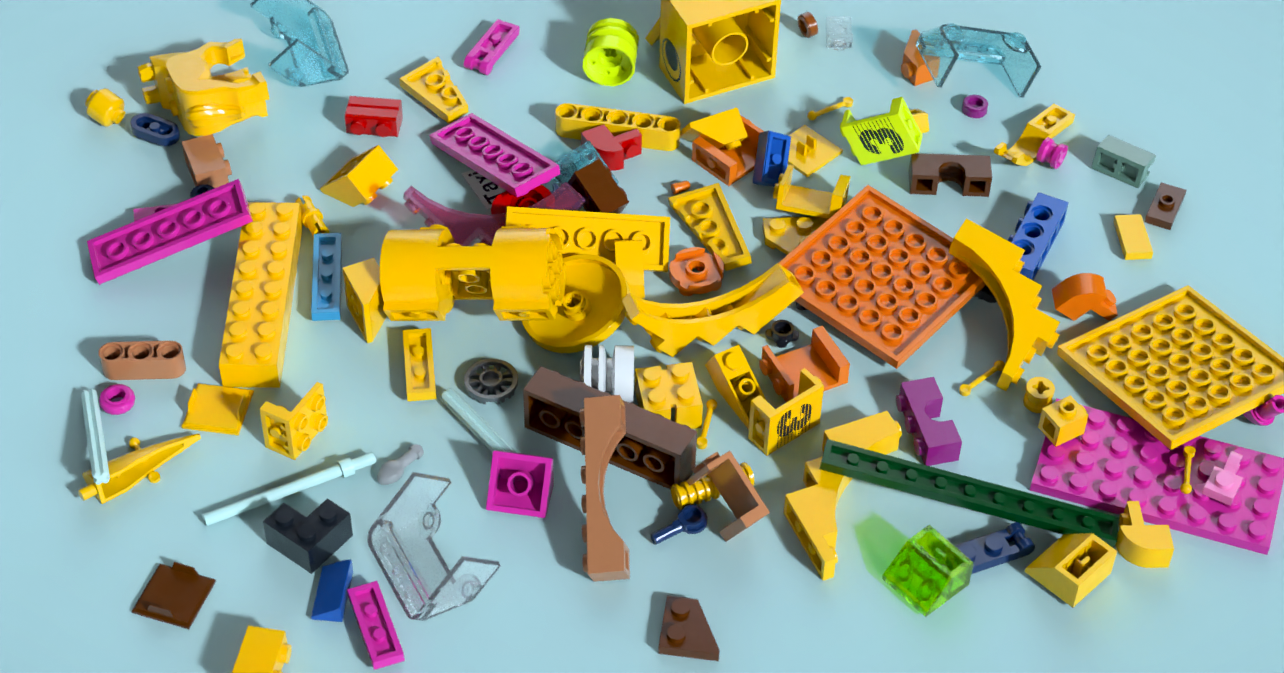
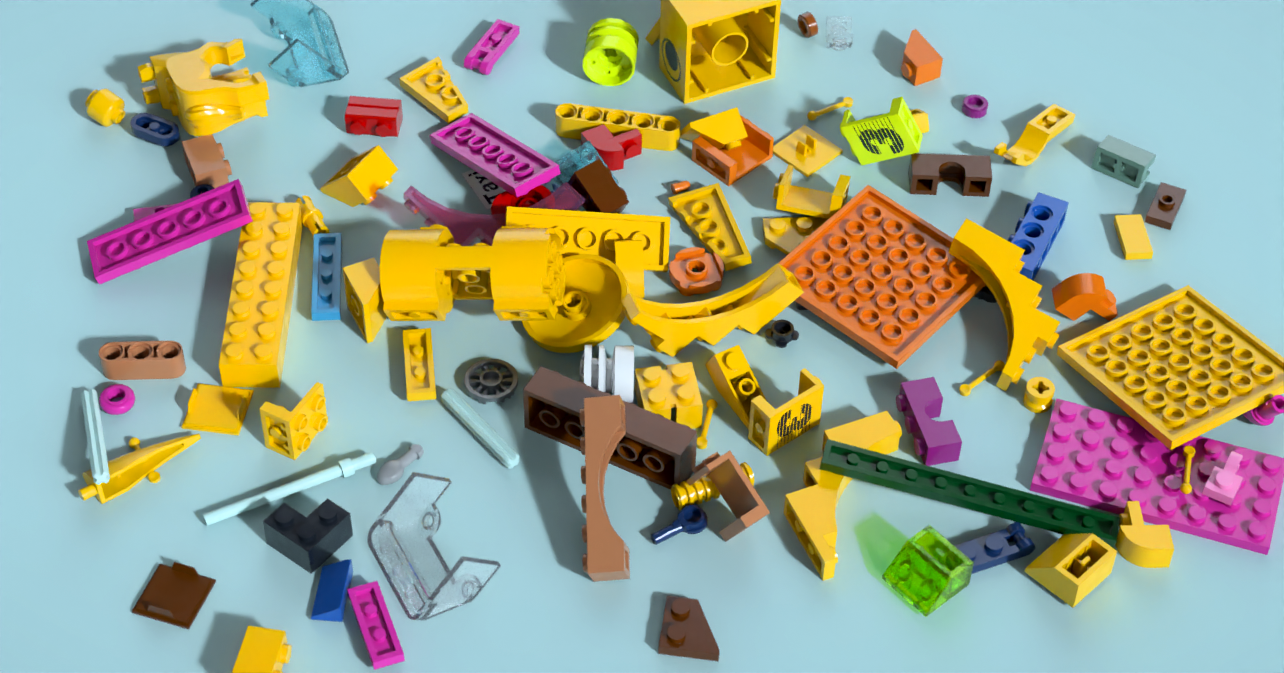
dark pink slope [486,450,554,518] -> none
blue slope [752,130,791,187] -> none
orange panel [759,325,850,402] -> none
clear light blue windscreen [916,23,1041,98] -> none
dark pink wheel [1036,137,1068,169] -> none
yellow brick [1038,395,1088,447] -> none

